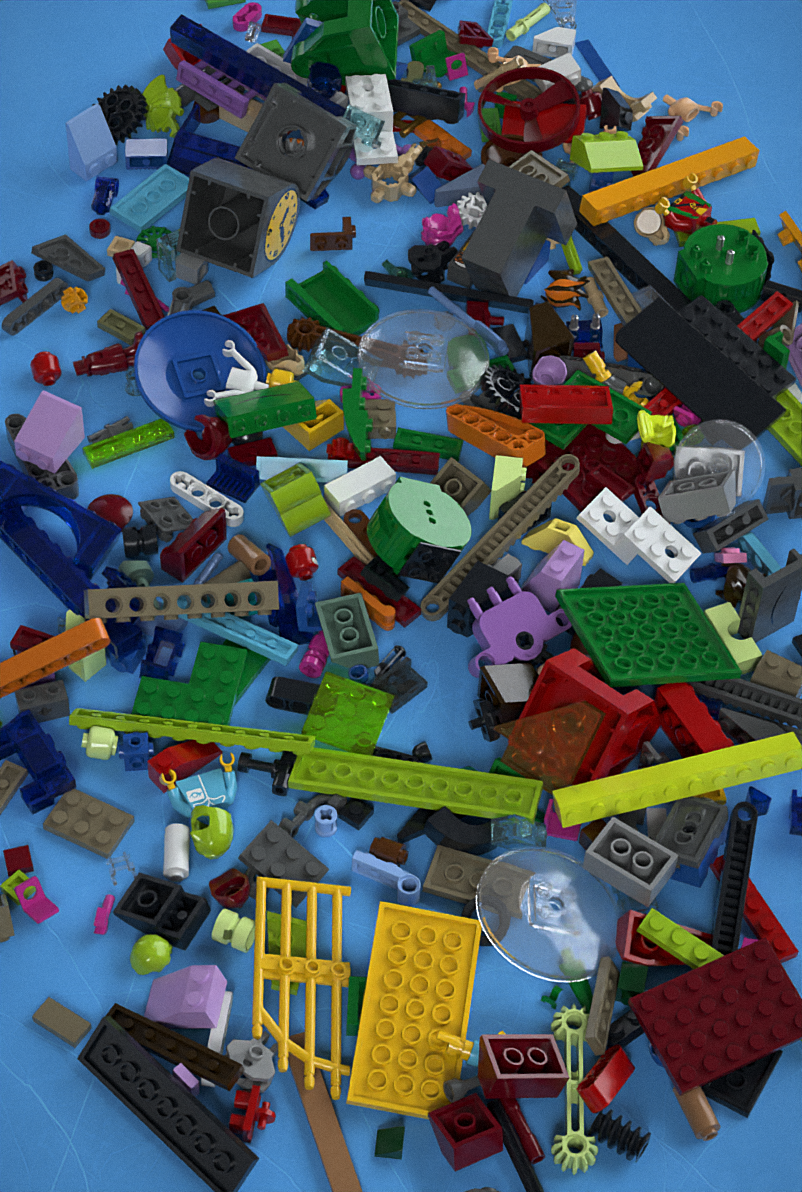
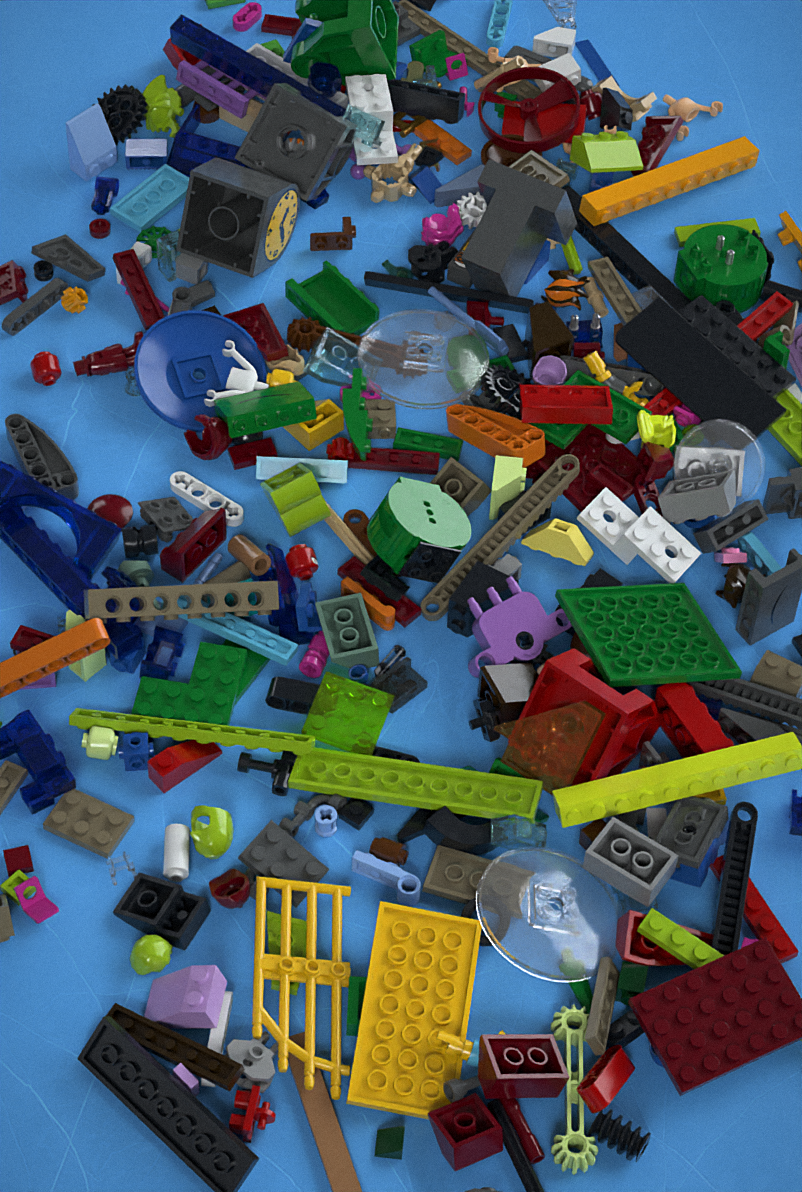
lavender slope [14,390,85,474] -> none
dark grey brick [15,680,70,727] -> none
dark tan tile [32,997,92,1048] -> none
clear neon green plate [82,419,175,469] -> none
dark grey pin [87,416,133,449] -> none
dark pink bar [94,894,115,935] -> none
olive plate [97,309,145,345] -> none
tan plate [107,236,135,257] -> none
medium azure torso [159,753,237,825] -> none
clear blue panel [206,453,260,503] -> none
yellowish green wheel [211,908,255,953] -> none
clear slope [245,21,262,44] -> none
white brick [324,456,396,517] -> none
black hinge [412,741,432,763] -> none
dark red brick [424,146,473,181] -> none
dark red wing [458,20,494,48] -> none
bright green plate [477,108,502,142] -> none
yellowish green pin [505,3,551,41] -> none
lavender slope [521,540,584,613] -> none
green piece [541,985,563,1009] -> none
dark pink bracket [544,799,582,841] -> none
tan hair [634,207,670,246] -> none
torso [655,173,717,235] -> none
medium nougat brick [673,1087,721,1141] -> none
clear blue axle [690,563,729,583] -> none
black tile [701,1050,783,1118] -> none
yellowish green arch [704,602,763,675] -> none
clear blue slope [745,786,772,818] -> none

